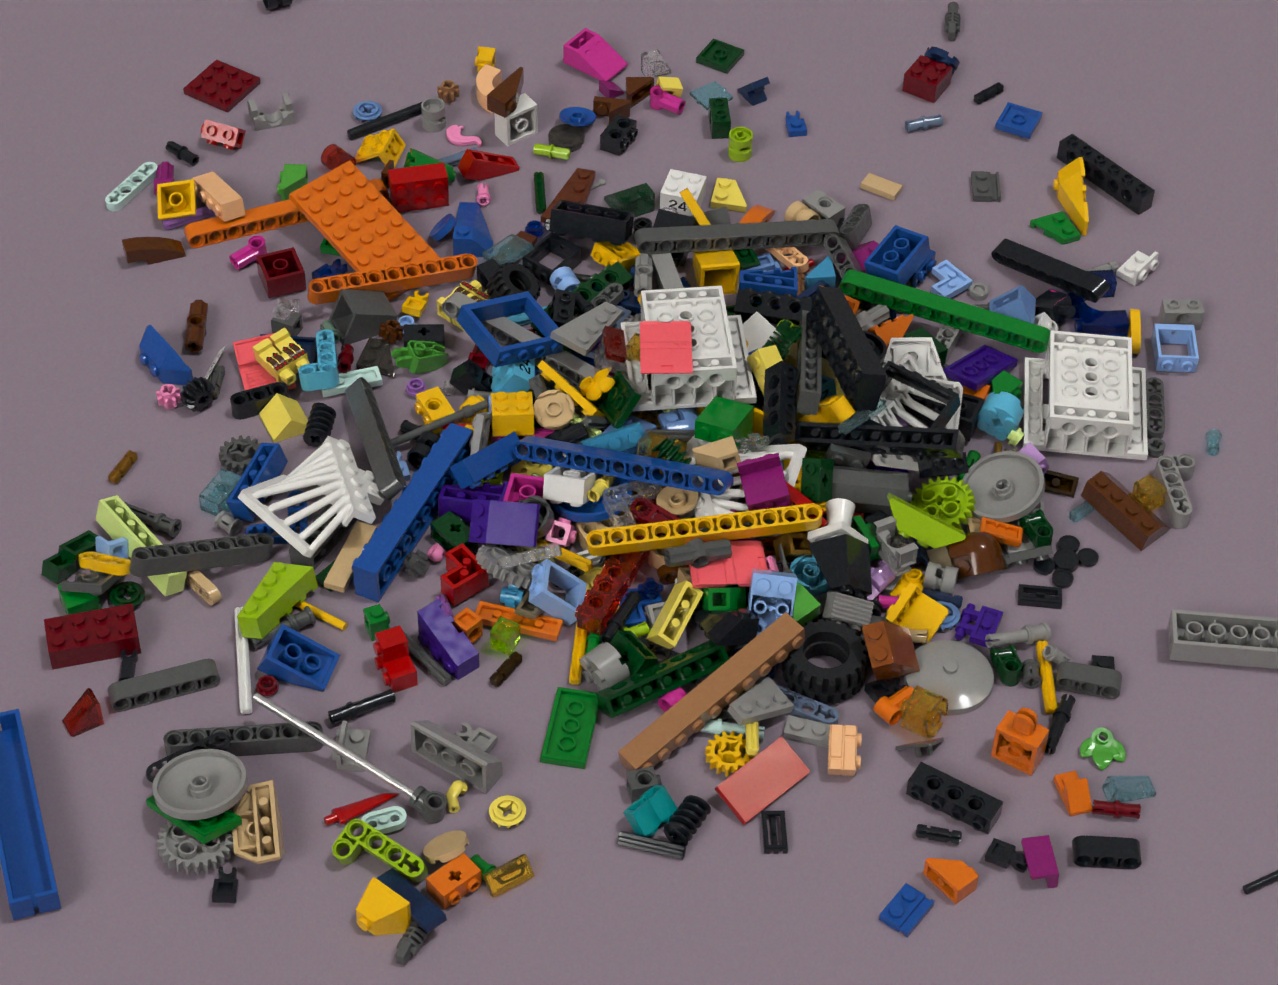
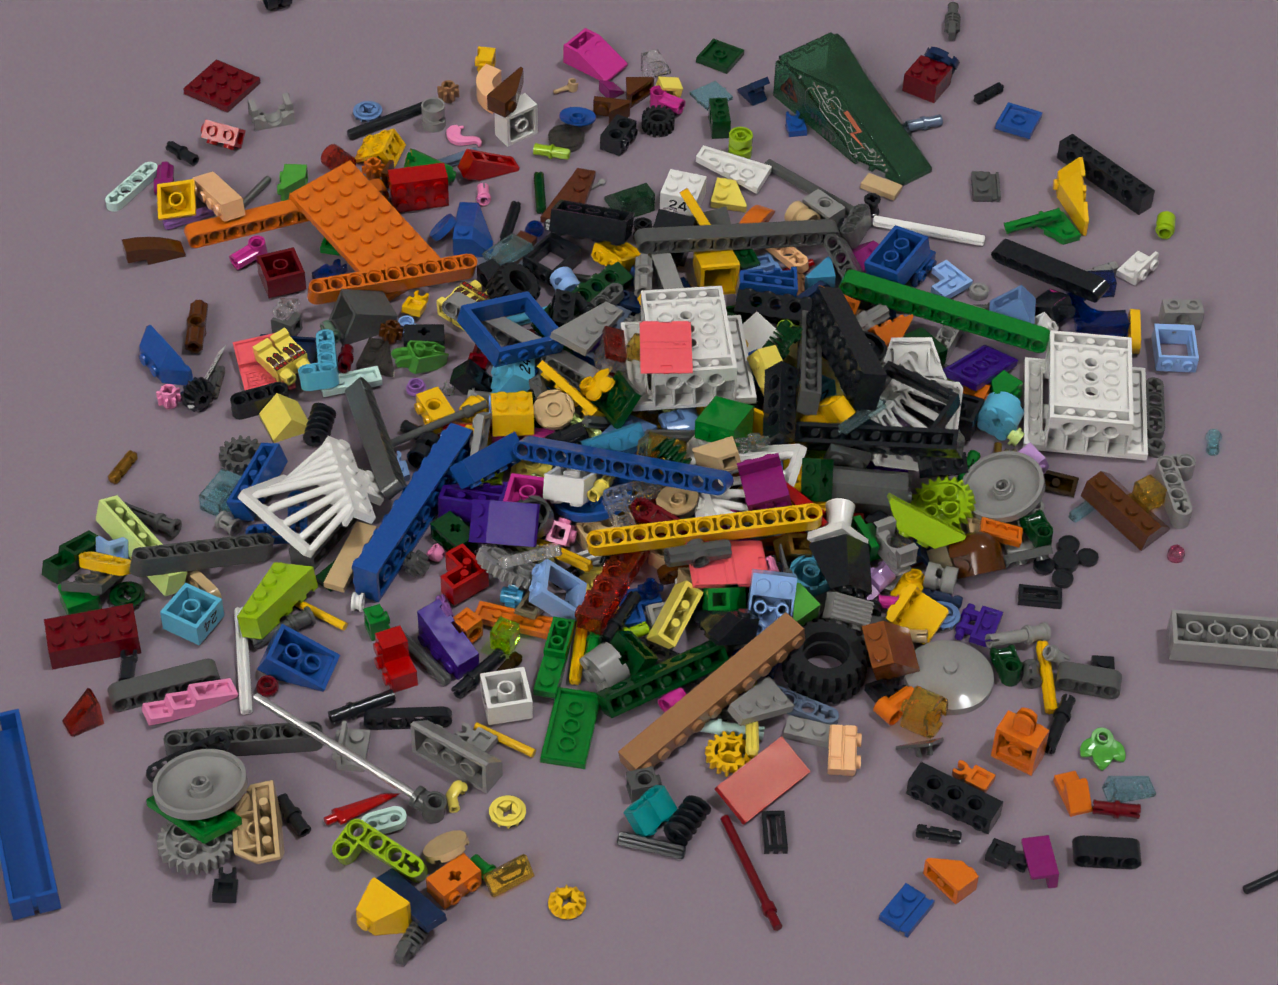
none -> bright pink slope [141,678,238,726]
none -> medium azure brick [160,583,224,645]
none -> flat silver bar [243,176,271,208]
none -> black pin [277,793,311,837]
none -> white bush [351,592,365,612]
none -> orange gear [362,157,385,180]
none -> black beam [364,706,452,730]
none -> black pin [451,648,506,699]
none -> yellow bar [473,722,536,758]
none -> white brick [480,667,533,725]
none -> black axle [500,201,521,244]
none -> green slope [533,616,575,699]
none -> yellow gear [548,884,586,919]
none -> tan hand [553,78,579,94]
none -> black tyre [642,105,675,138]
none -> white wing [696,145,772,194]
none -> dark red bar [720,815,782,931]
none -> dark grey axle [764,159,854,216]
none -> clear green windscreen [773,32,932,186]
none -> black bush [864,193,881,218]
none -> white axle [873,215,985,246]
none -> orange plate [952,760,996,793]
none -> green pin [1004,208,1062,234]
none -> lime brick [1155,211,1176,239]
none -> clear pink hinge [1167,544,1185,563]

